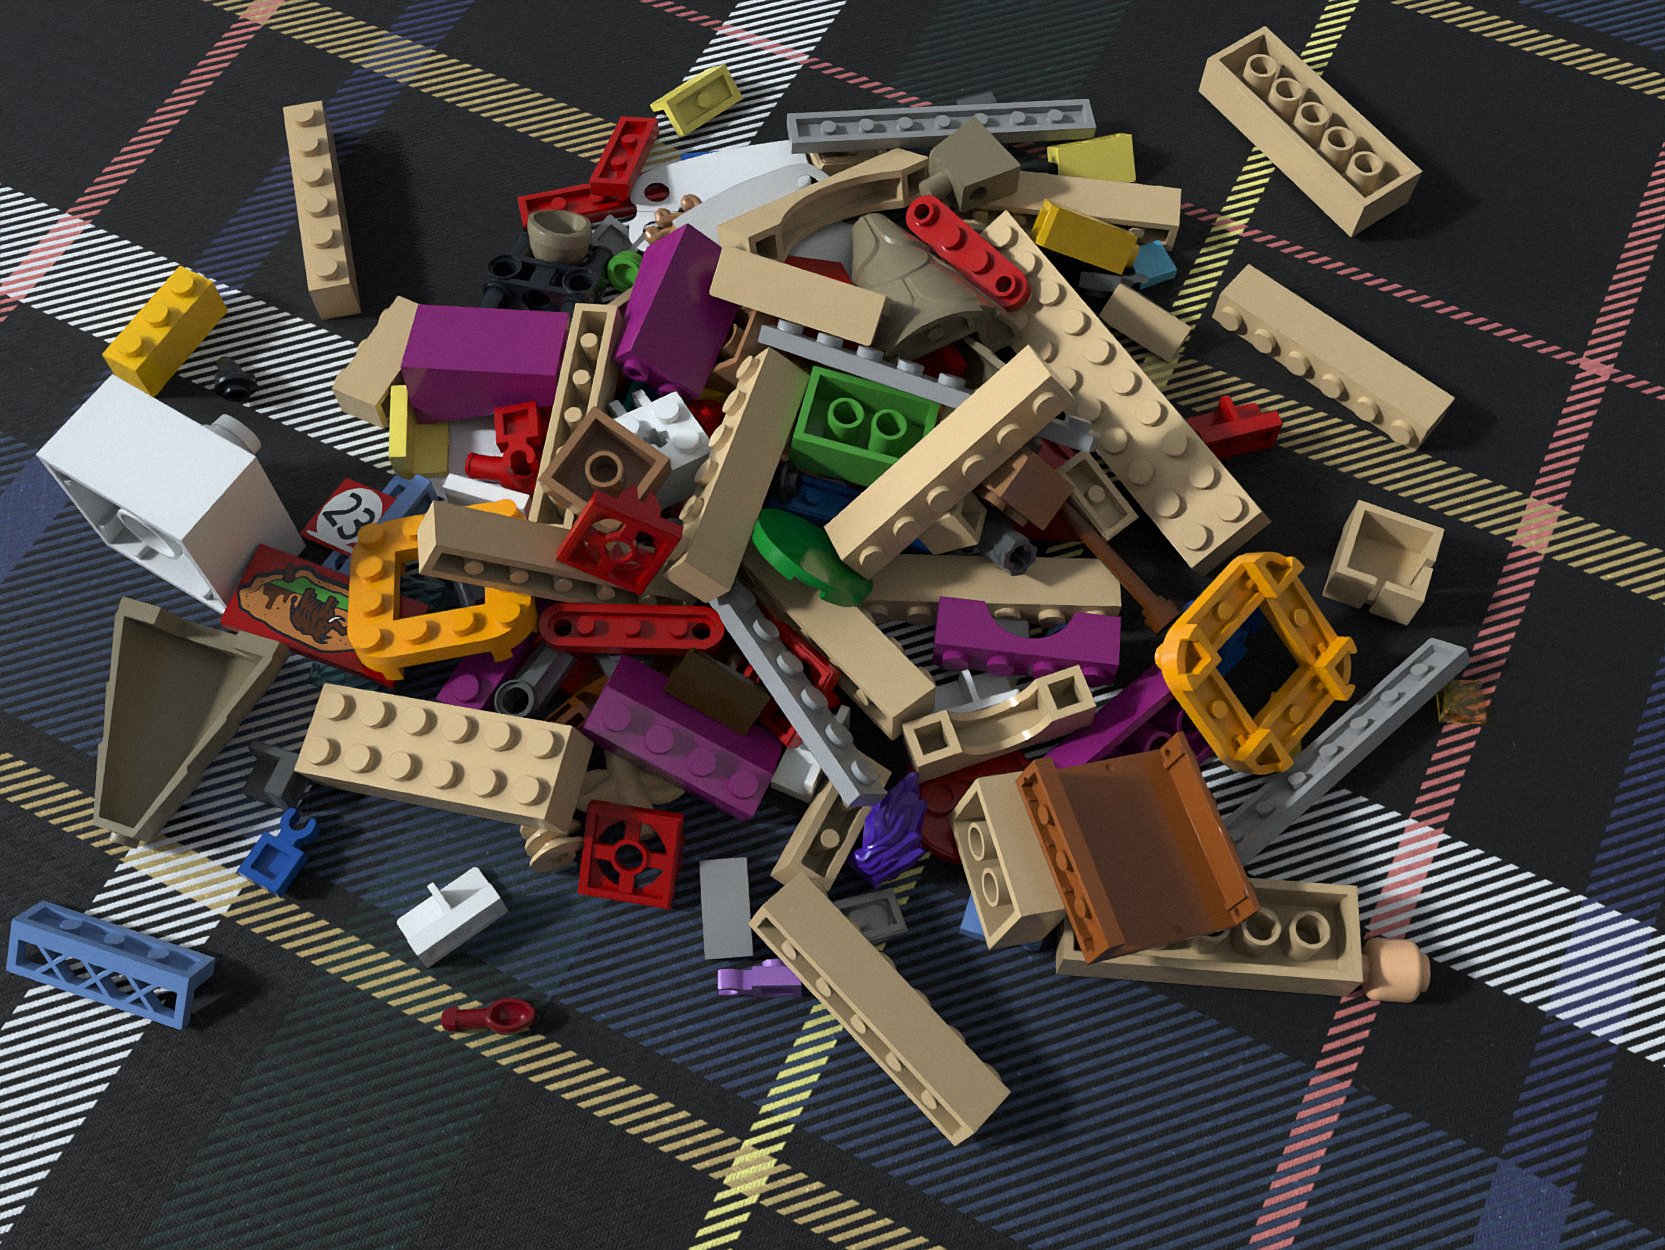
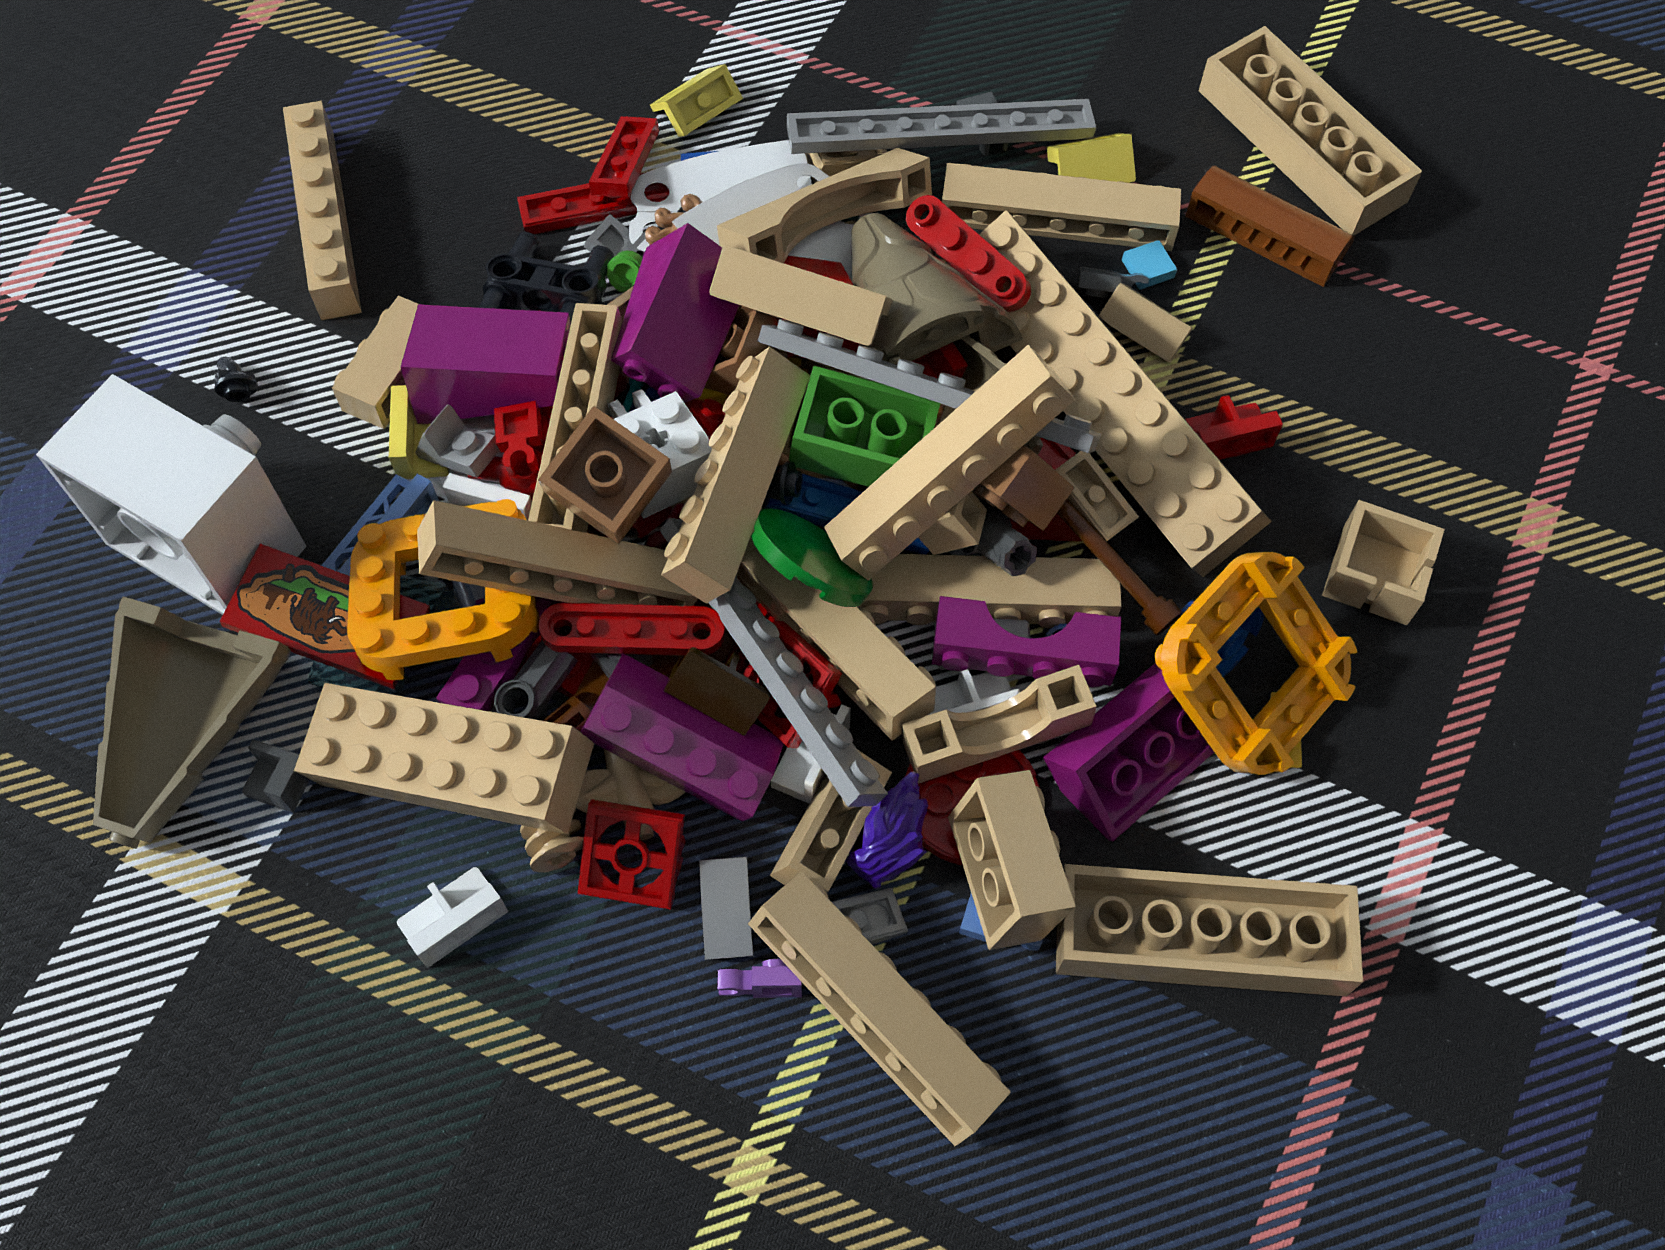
medium blue fence [6,900,216,1030] -> none
yellow brick [102,266,228,398] -> none
blue plate [237,807,321,898] -> none
sticker [300,478,397,557] -> none
dark red piece [440,998,538,1035] -> none
dark tan hat [527,210,592,266] -> none
red piece [556,485,684,595] -> none
dark tan torso [919,117,1021,212] -> none
dark orange panel [1015,731,1262,965] -> none
yellow slope [1030,198,1140,275] -> none
tan brick [1212,264,1455,452] -> none
light grey plate [1223,637,1471,867] -> none
light nougat head [1361,937,1430,1003] -> none
clear yellow slope [1436,679,1486,725] -> none
none -> light grey slope [415,404,499,478]
none -> dark orange brick [1185,165,1355,287]

